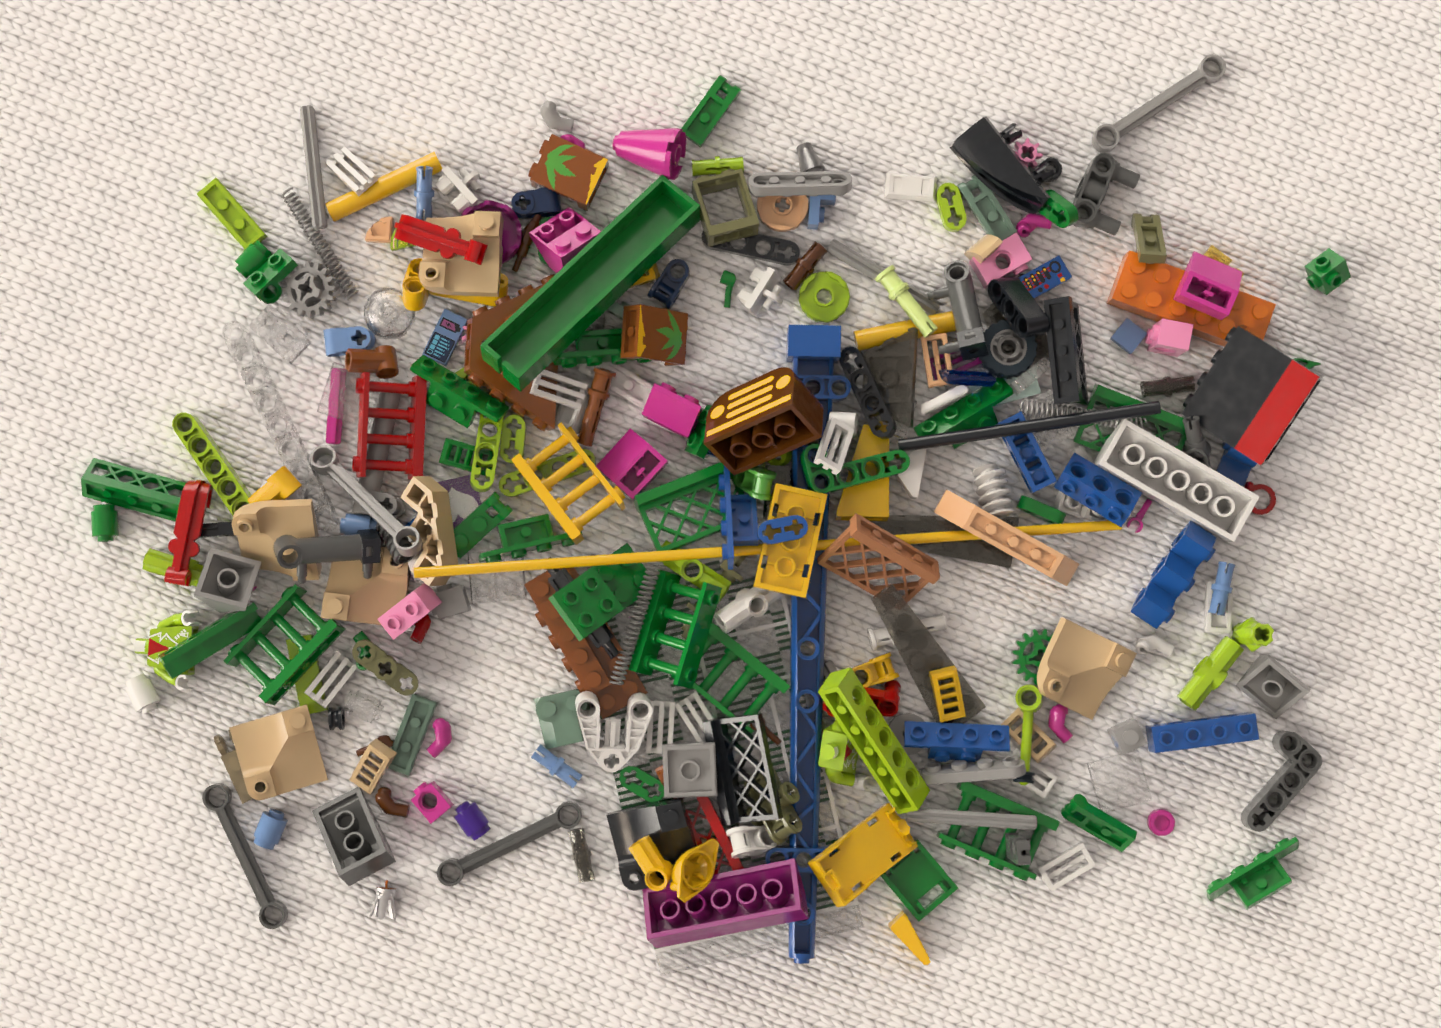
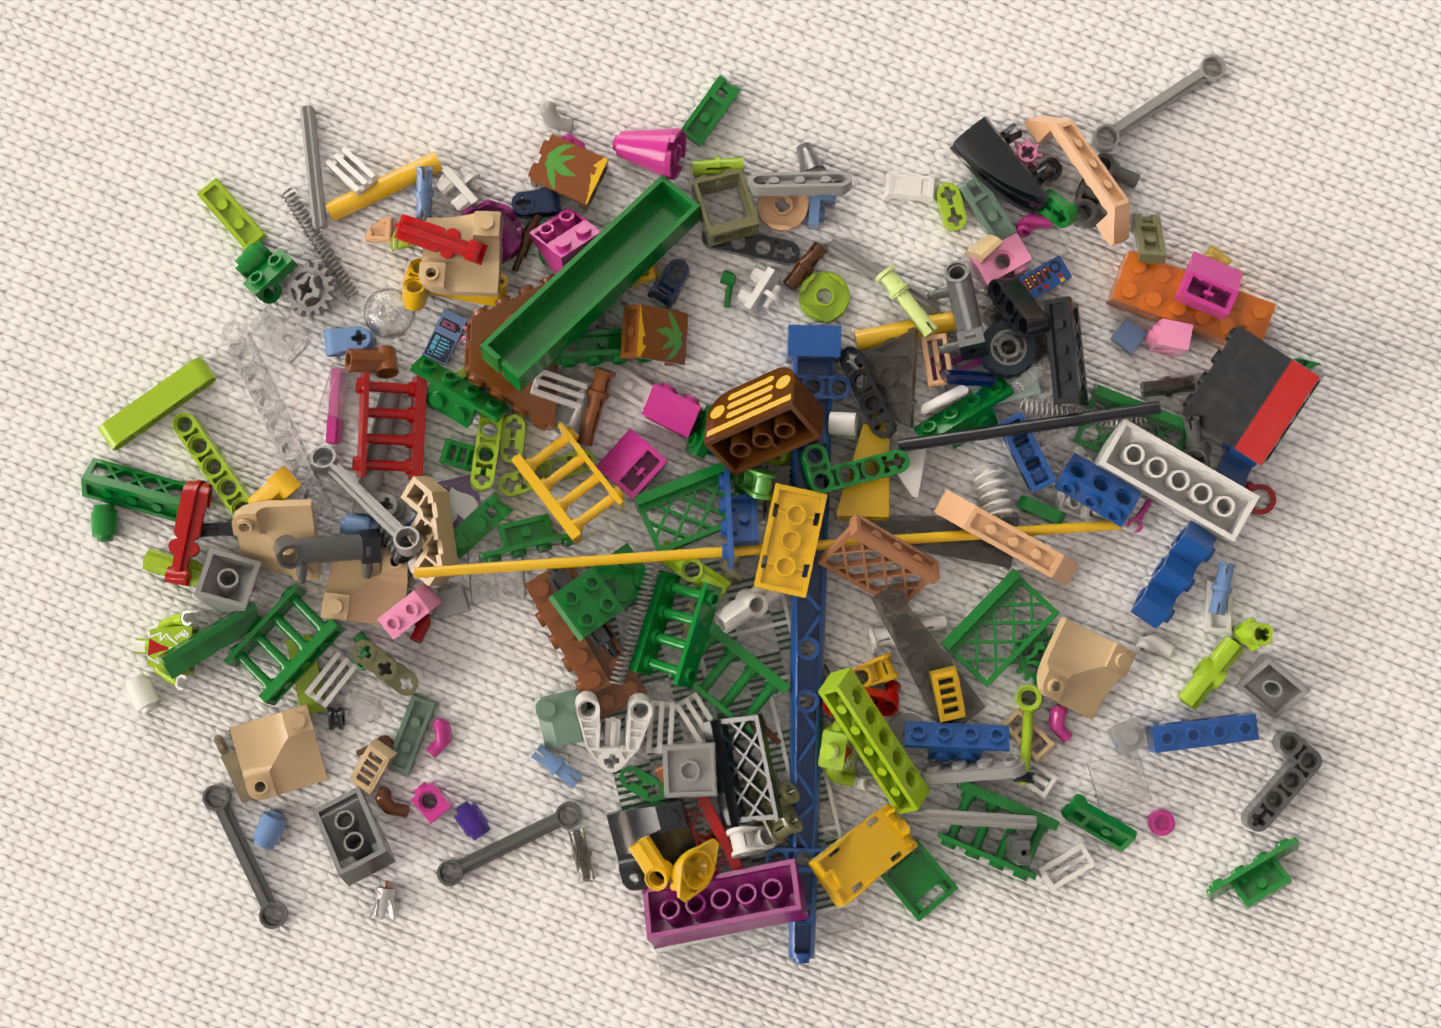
blue beam [757,515,808,545] -> none
white tile [814,417,854,475] -> none
yellow slope [888,910,930,965] -> none
green brick [1304,248,1351,295] -> none
none -> lime beam [98,356,217,451]
none -> green fence [941,568,1060,688]
none -> light nougat slope [1024,115,1130,246]

